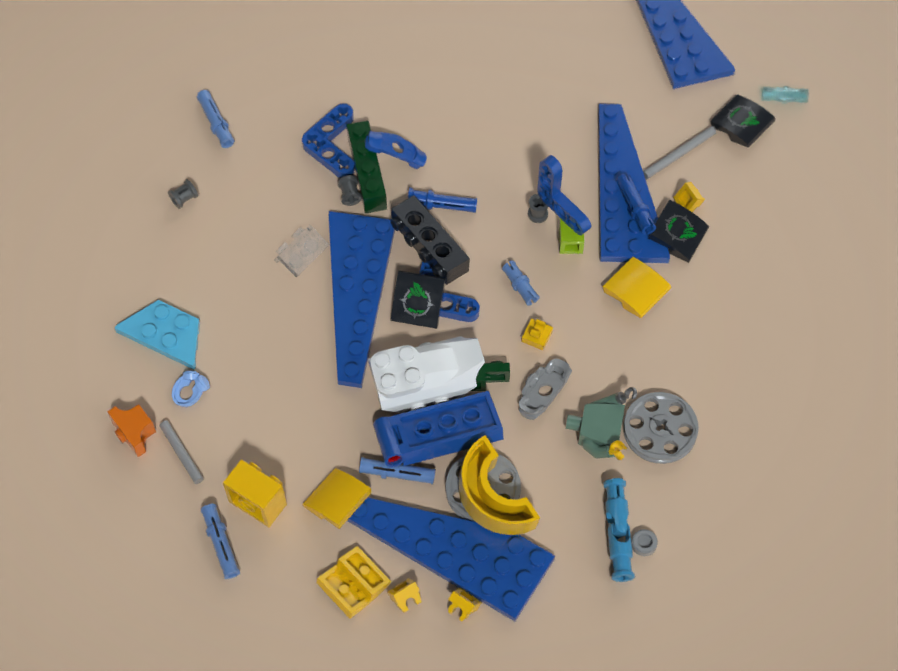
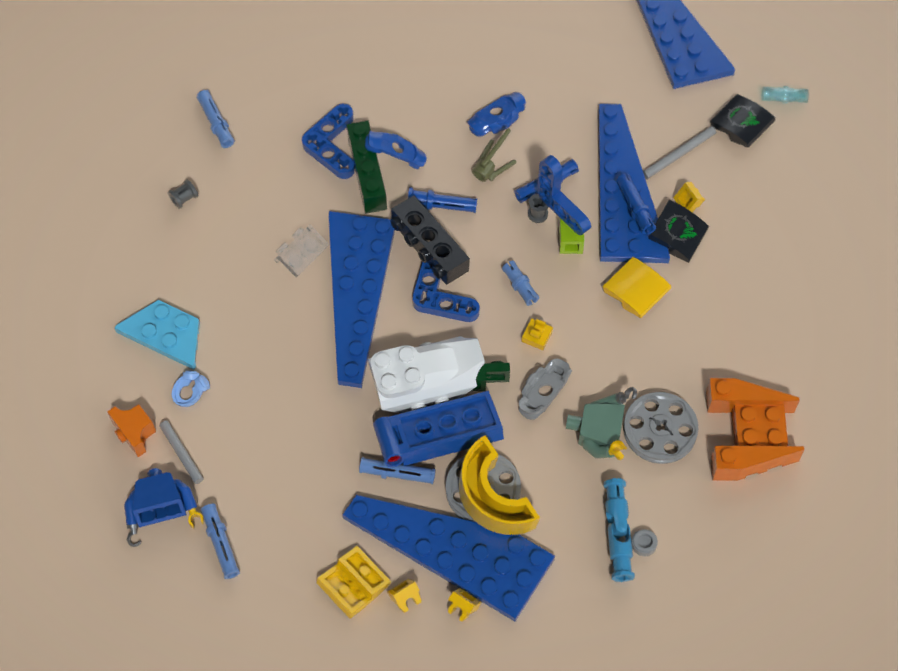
yellow brick [223,459,287,528] -> none
yellow slope [303,468,372,529] -> none
dark grey bush [337,175,362,206] -> none
black slope [390,271,446,329] -> none
none -> blue torso [124,468,204,547]
none -> blue piece [467,92,526,137]
none -> olive plant [472,128,517,182]
none -> blue pin [514,159,579,203]
none -> orange wedge [706,378,805,481]

